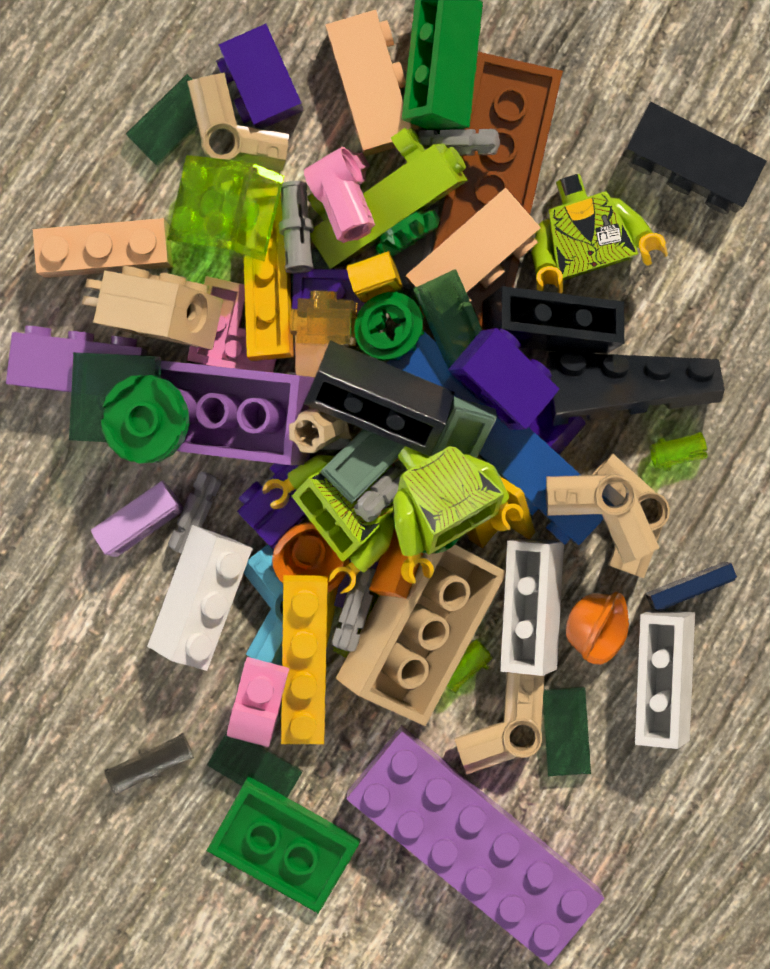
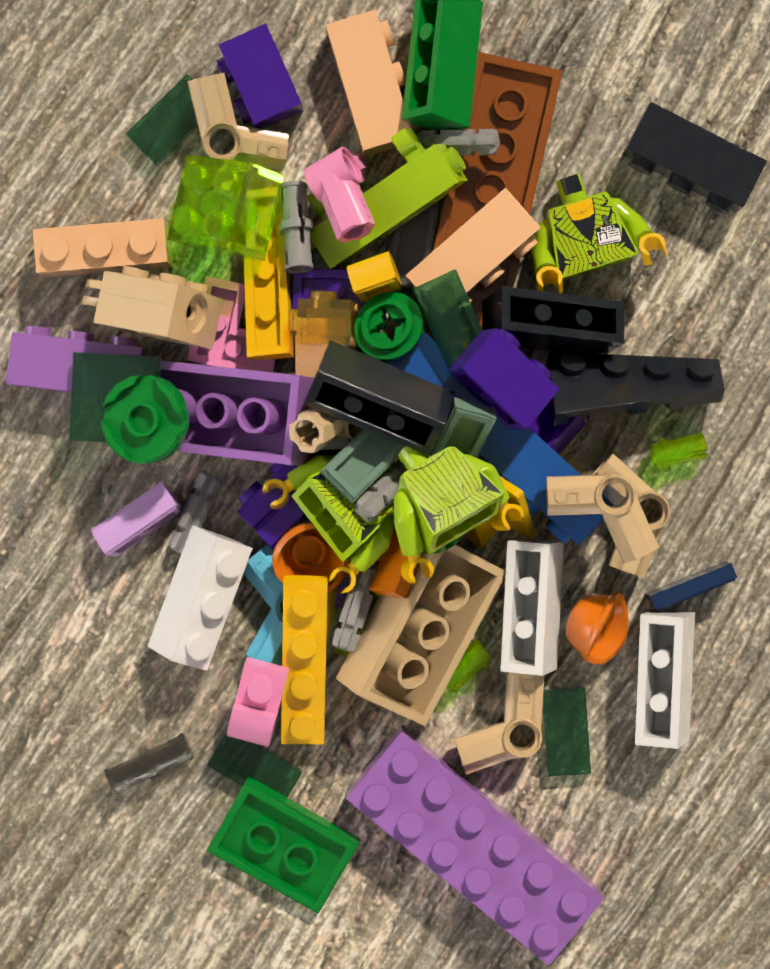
green gear [376,209,440,257] -> none

